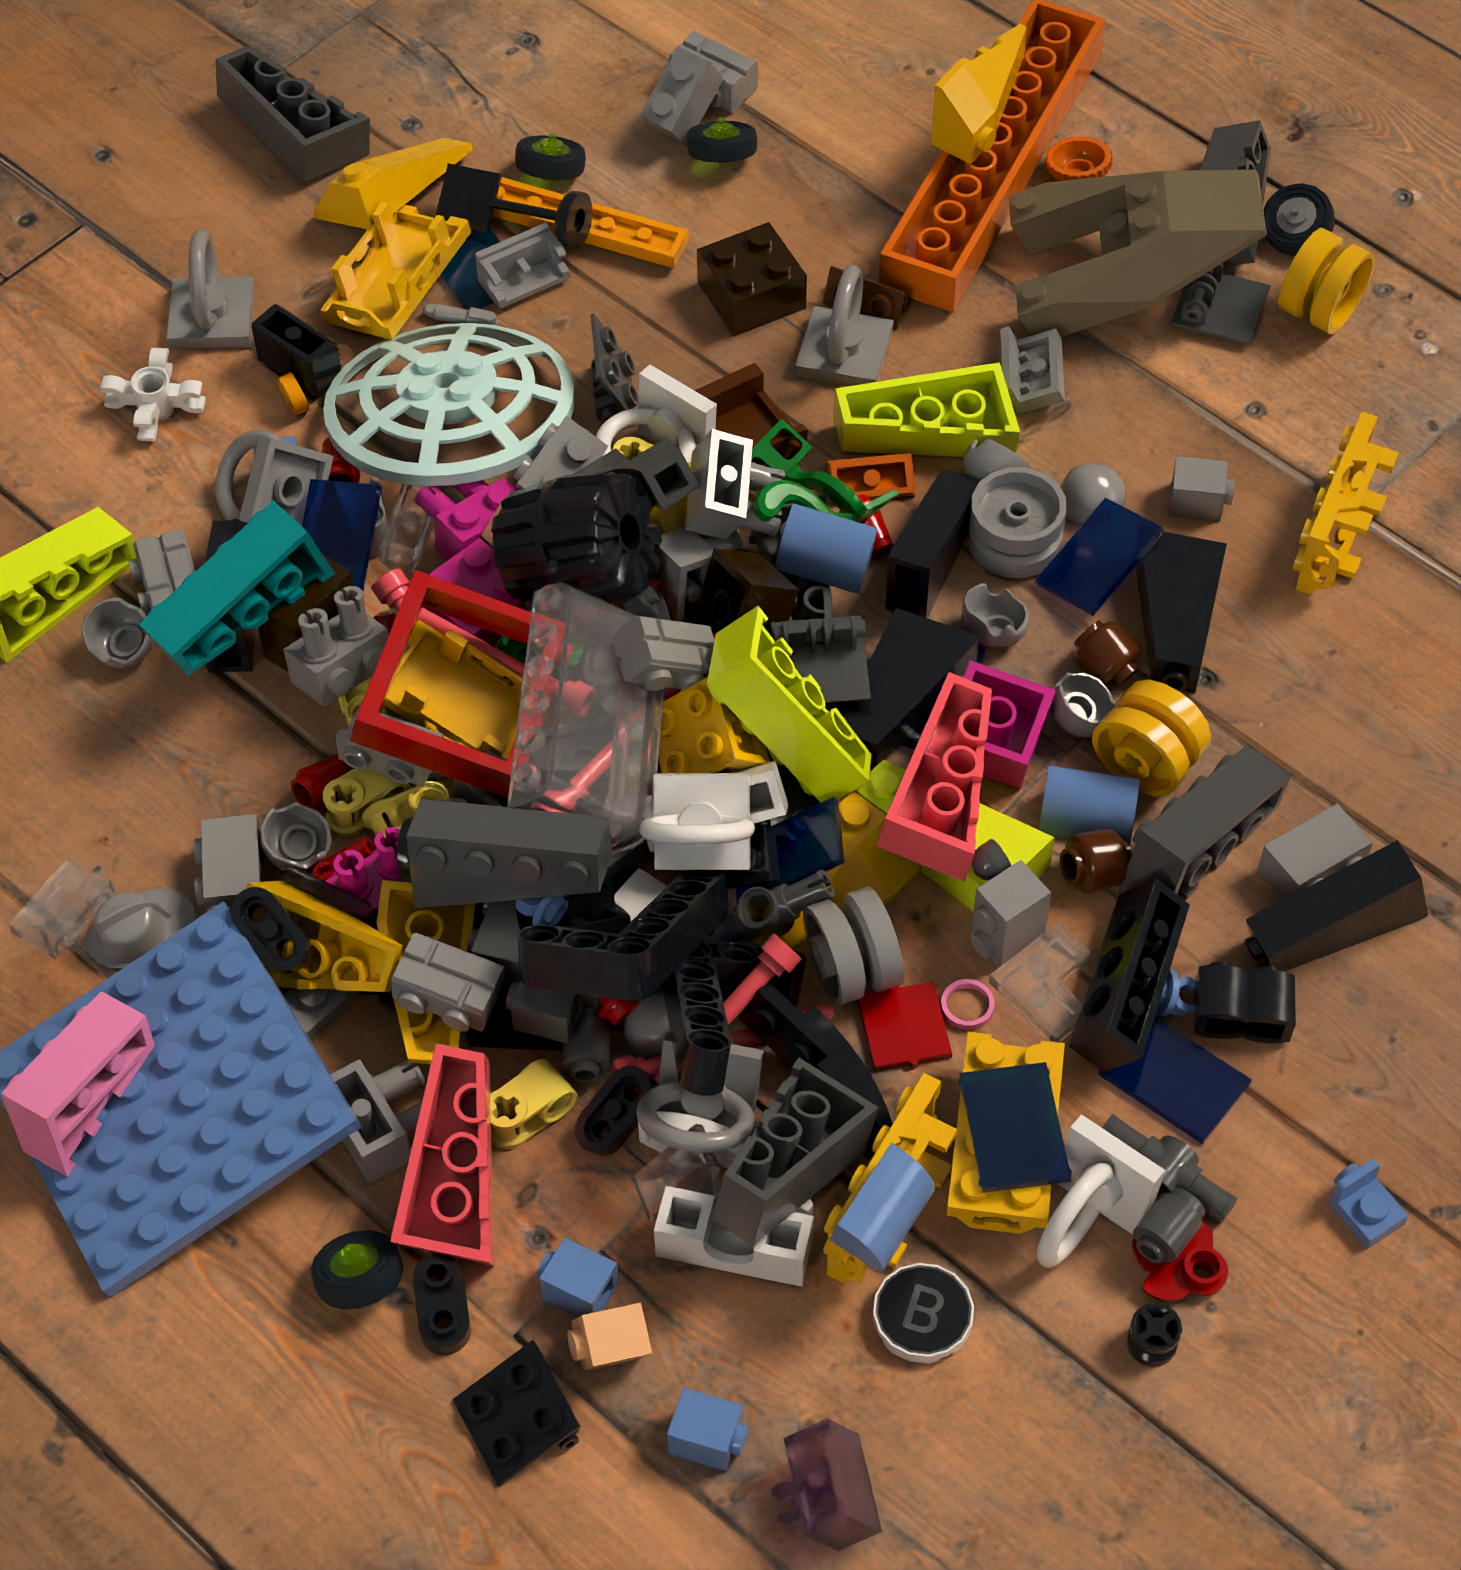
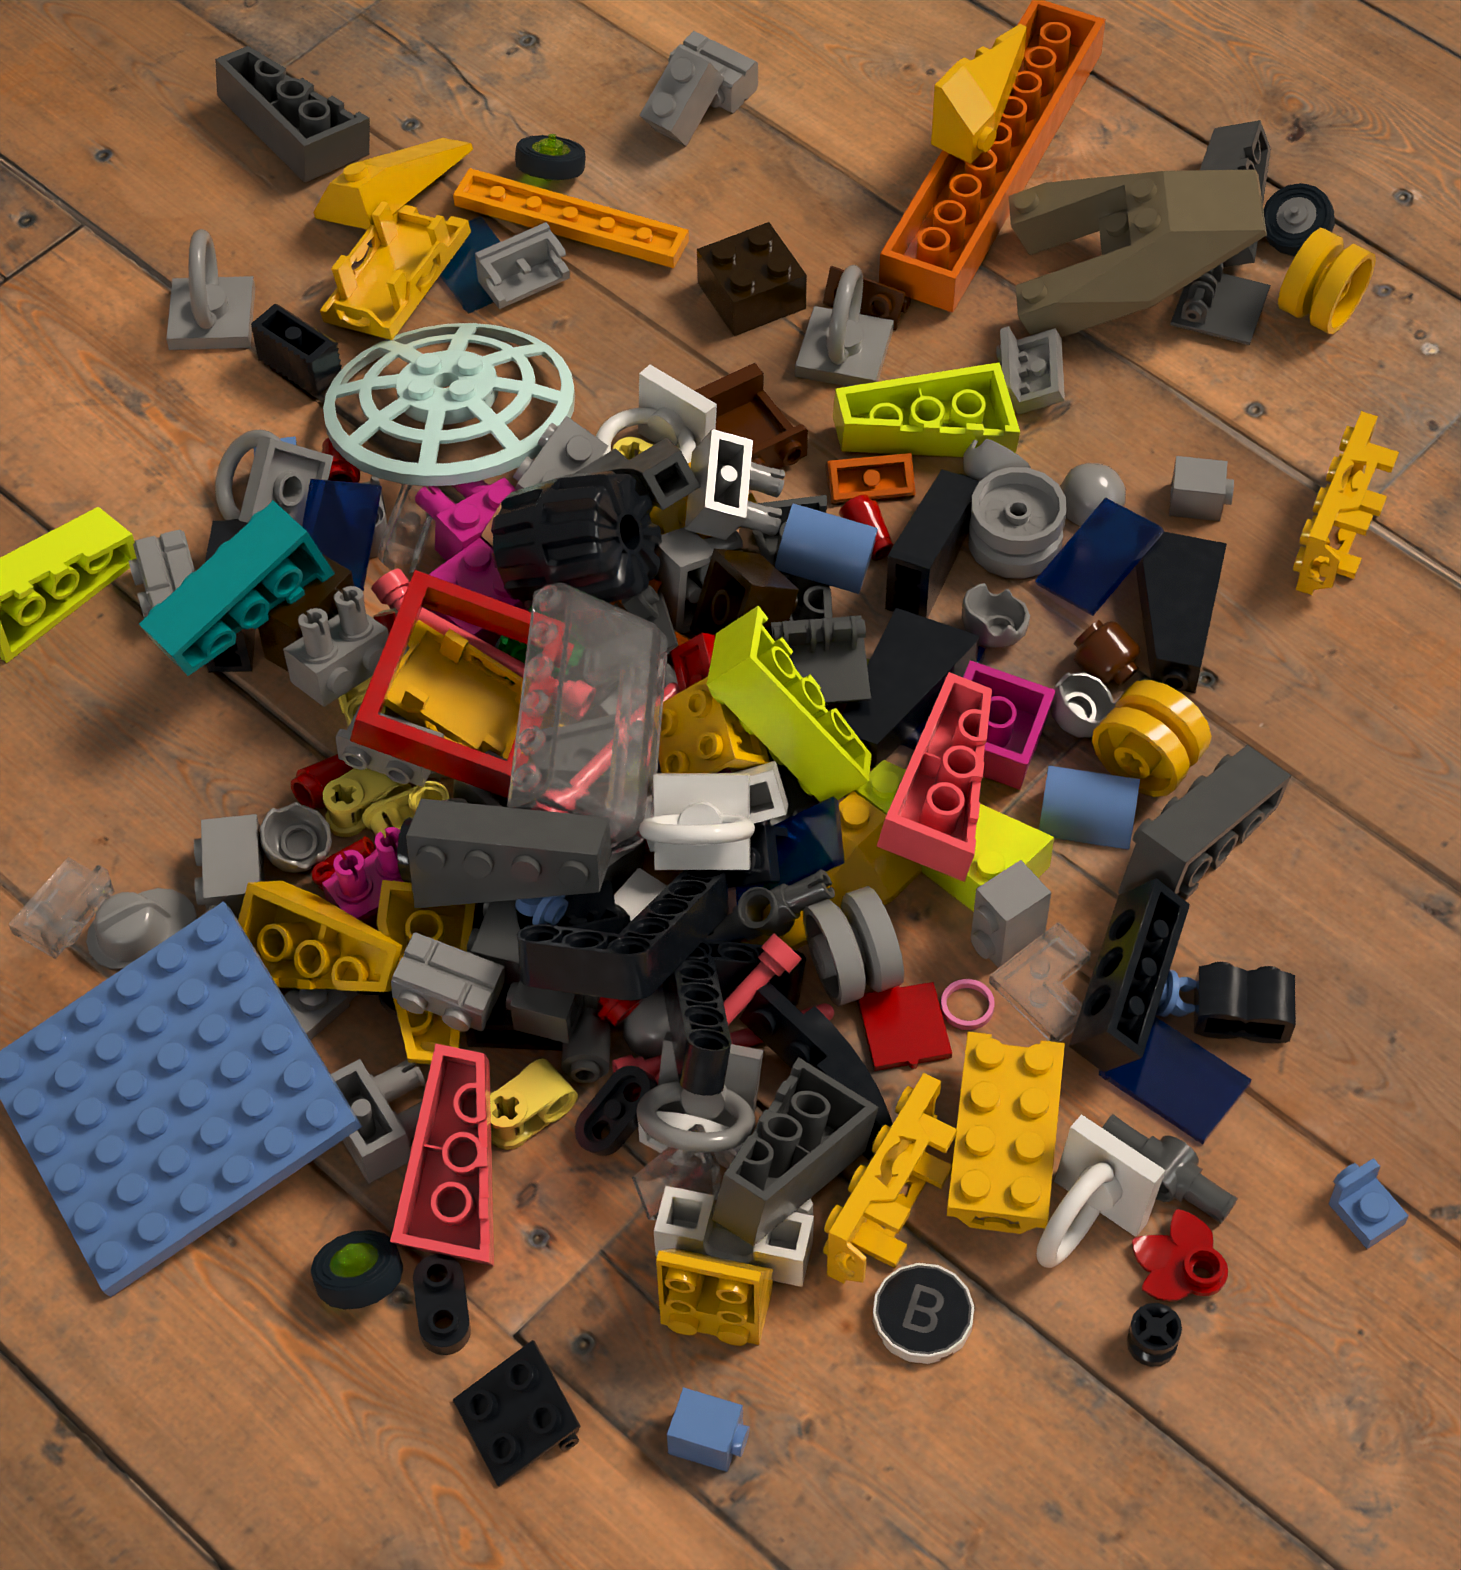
bright pink wedge [1,991,155,1177] -> none
light grey hair [81,597,153,669] -> none
white pin [100,347,206,442] -> none
black plate [231,887,311,974] -> none
light orange tile [276,372,310,416] -> none
black piece [277,866,379,920] -> none
light grey piece [423,304,499,326] -> none
black piece [435,163,593,248] -> none
medium blue brick [537,1237,619,1317] -> none
light nougat brick [568,1302,652,1372] -> none
dark grey hinge [590,313,639,423] -> none
light grey brick [612,616,715,691] -> none
black wheel [687,117,757,165] -> none
green piece [751,418,863,515] -> none
green piece [752,480,899,524] -> none
brick [771,1418,883,1551] -> none
medium blue brick [829,1143,935,1274] -> none
clear blue piece [958,1062,1072,1193] -> none
dark grey hinge [972,839,1011,881] -> none
orange hat [1045,136,1113,181] -> none
reddish brown head [1060,828,1132,893] -> none
dark grey brick [1133,1188,1205,1263] -> none
black slope [1244,840,1428,972] -> none
light grey brick [1258,803,1373,900] -> none
none -> yellow slope [656,1248,773,1346]

